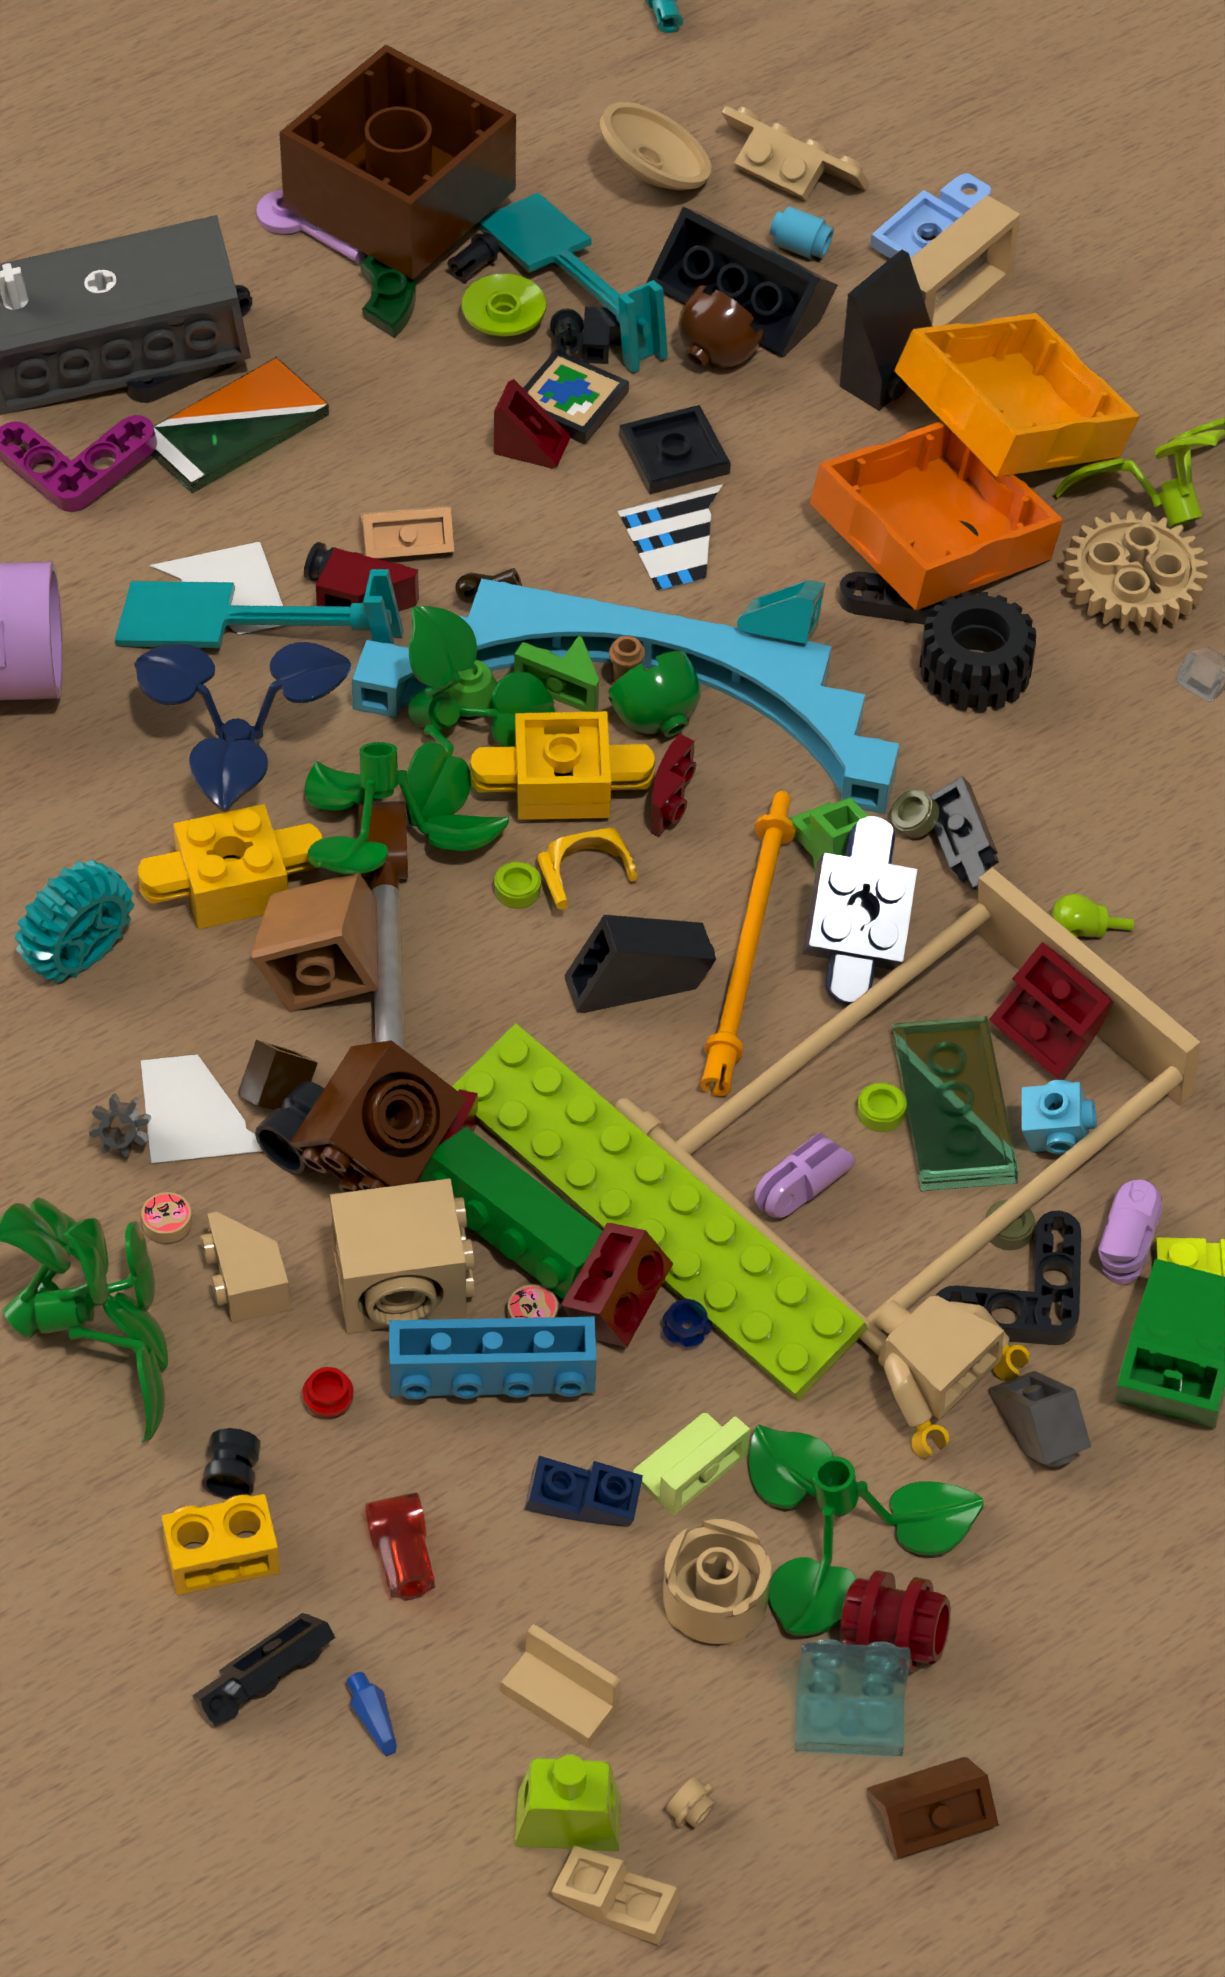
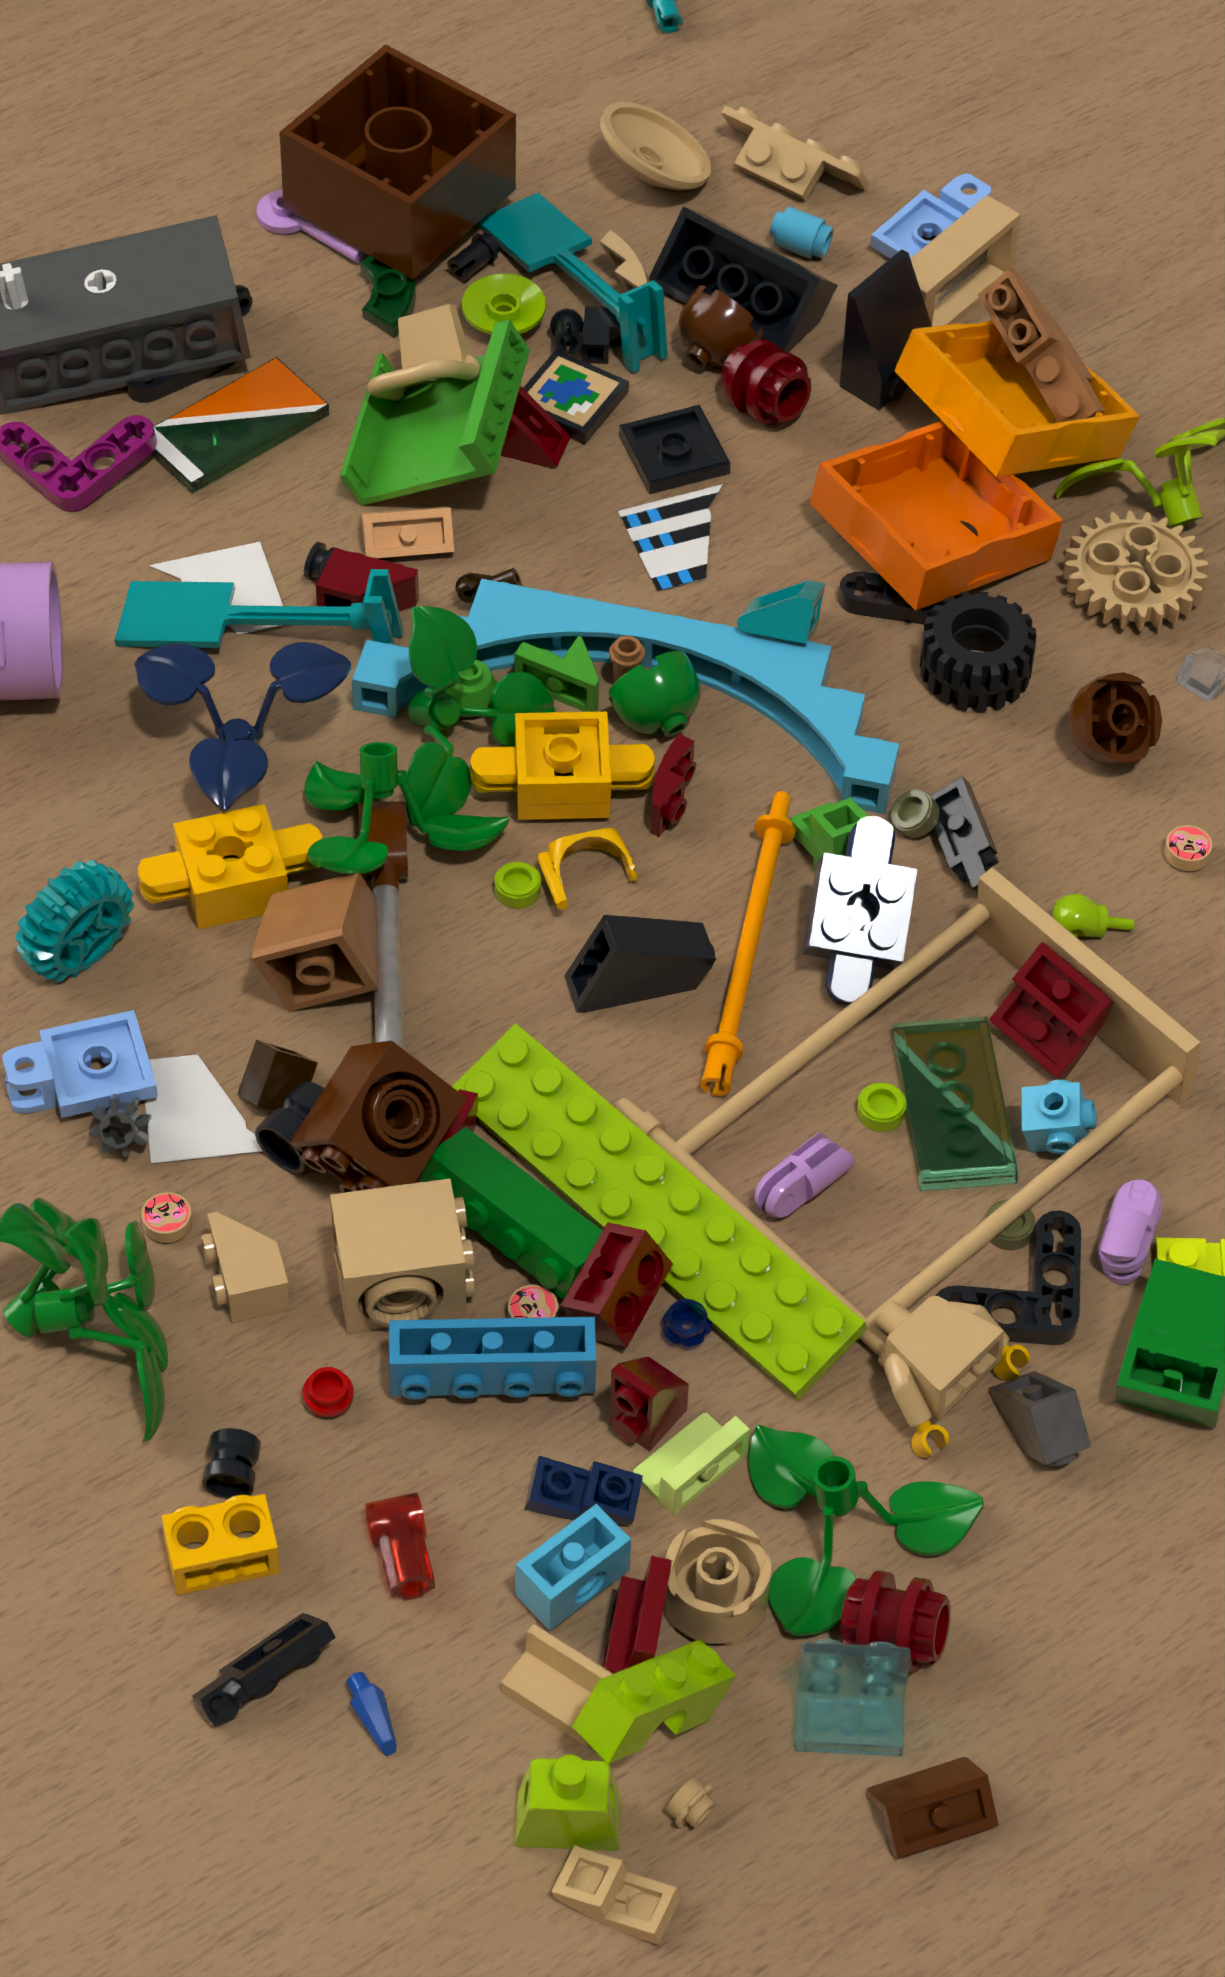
none -> light blue plate [2,1010,157,1118]
none -> bright green panel [340,319,530,506]
none -> tan piece [367,304,481,401]
none -> medium azure brick [515,1504,631,1631]
none -> lime arch [572,1639,736,1764]
none -> tan slope [599,230,650,292]
none -> dark red slope [602,1556,672,1674]
none -> dark red slope [609,1356,689,1452]
none -> dark red piece [721,339,811,426]
none -> medium nougat slope [978,269,1106,423]
none -> reddish brown cylinder [1068,672,1162,765]
none -> tile [1164,825,1213,871]

